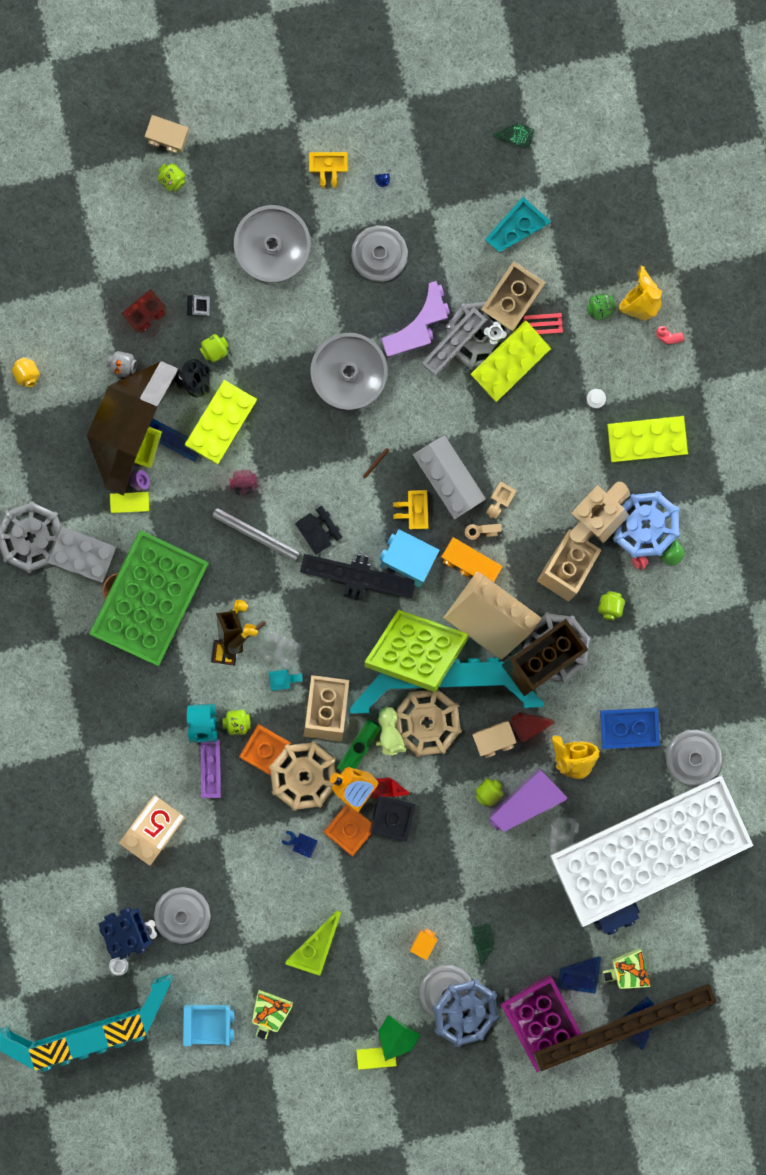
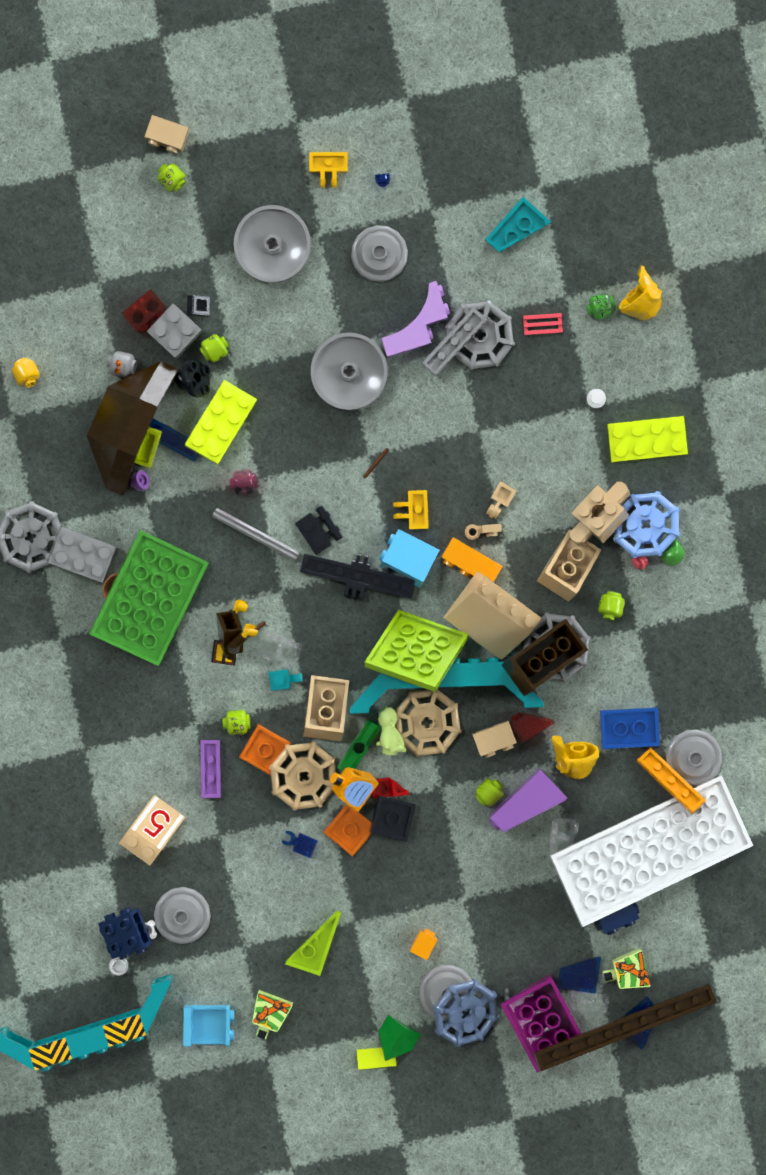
neon yellow tile [110,492,150,513] -> none
teal brick [187,704,218,743] -> none
light grey slope [412,435,486,520] -> none
neon yellow plate [470,321,551,402] -> none
clear green slope [471,923,495,966] -> none
tan slope [481,261,546,331] -> none
white plate [484,322,507,345] -> none
clear green slope [493,123,535,148] -> none
coral arm [656,326,684,345] -> none
none -> light grey brick [147,304,203,359]
none -> light orange tile [637,747,706,815]

